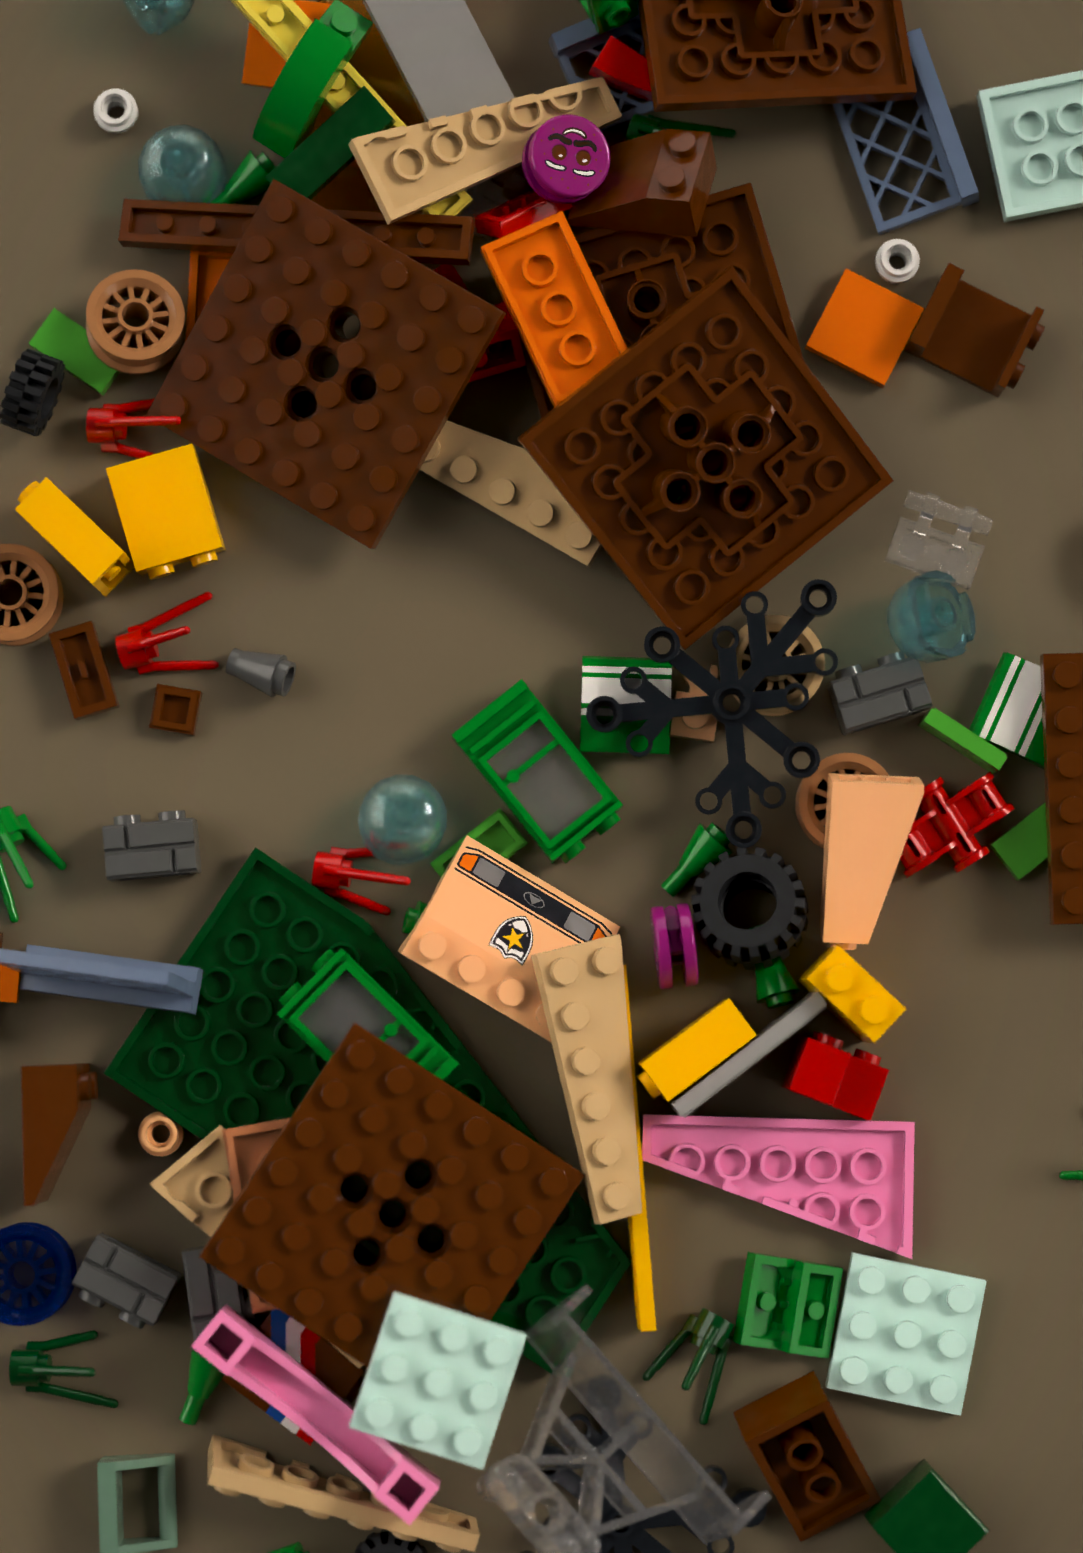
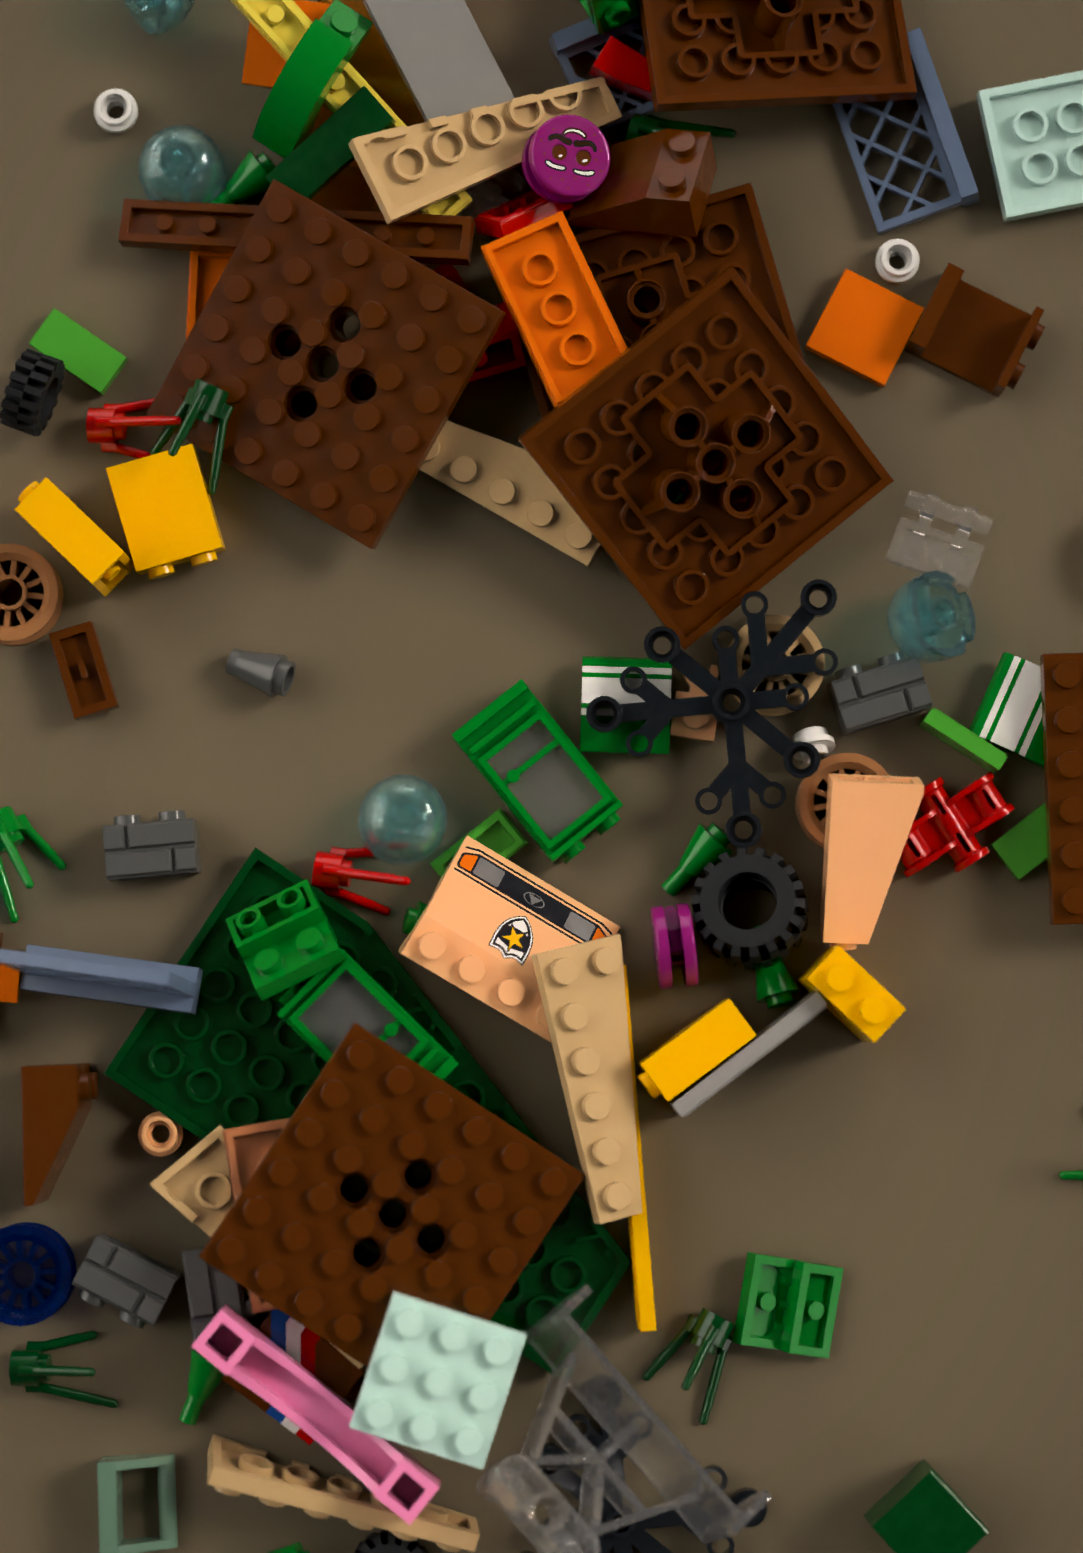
medium nougat wheel [86,269,185,374] -> none
red plant [115,592,219,675] -> none
reddish brown tile [149,684,202,736] -> none
bright pink wing [641,1114,915,1259] -> none
reddish brown slope [733,1370,881,1542] -> none
red brick [782,1032,889,1121] -> none
light aqua plate [825,1252,987,1416] -> none
none -> dark green plant [150,378,234,495]
none -> green brick [225,879,345,1001]
none -> white plate [792,726,836,764]

